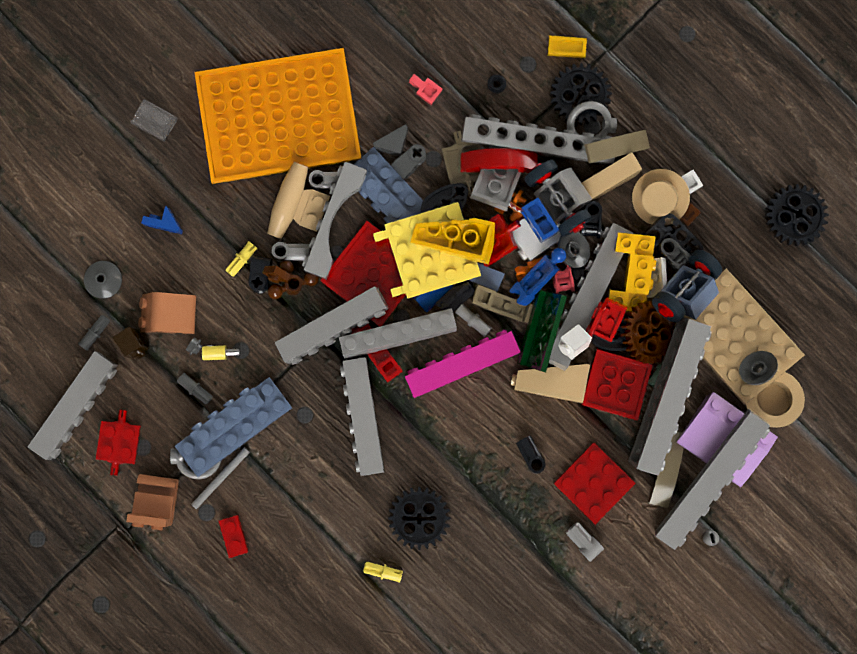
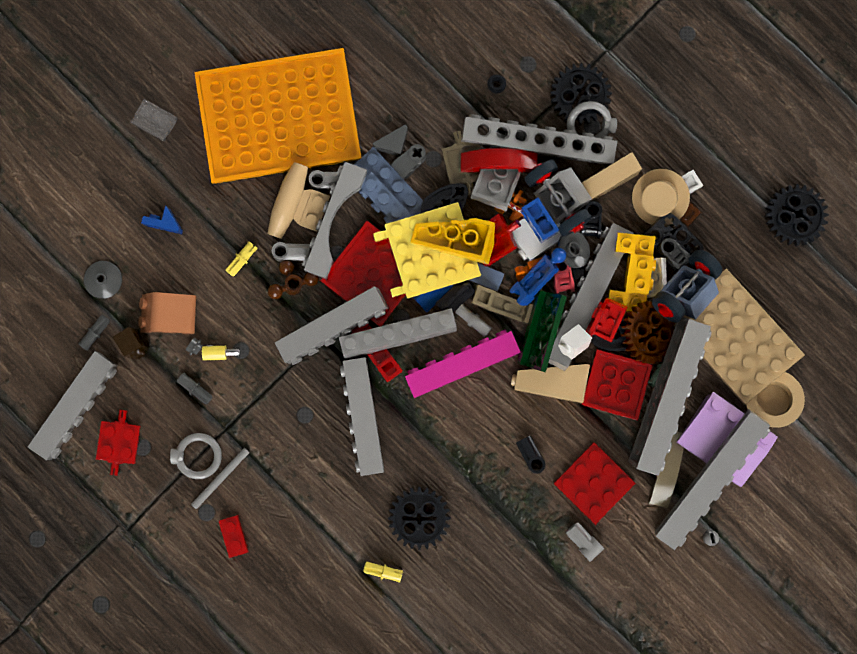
nougat piece [126,474,179,530] -> none
sand blue plate [175,377,292,477] -> none
black piece [248,256,273,294] -> none
reddish brown plate [262,266,290,283] -> none
coral plate [409,74,443,105] -> none
yellow tile [547,35,587,58] -> none
dark tan slope [584,130,650,164] -> none
dark grey dish [739,351,778,385] -> none

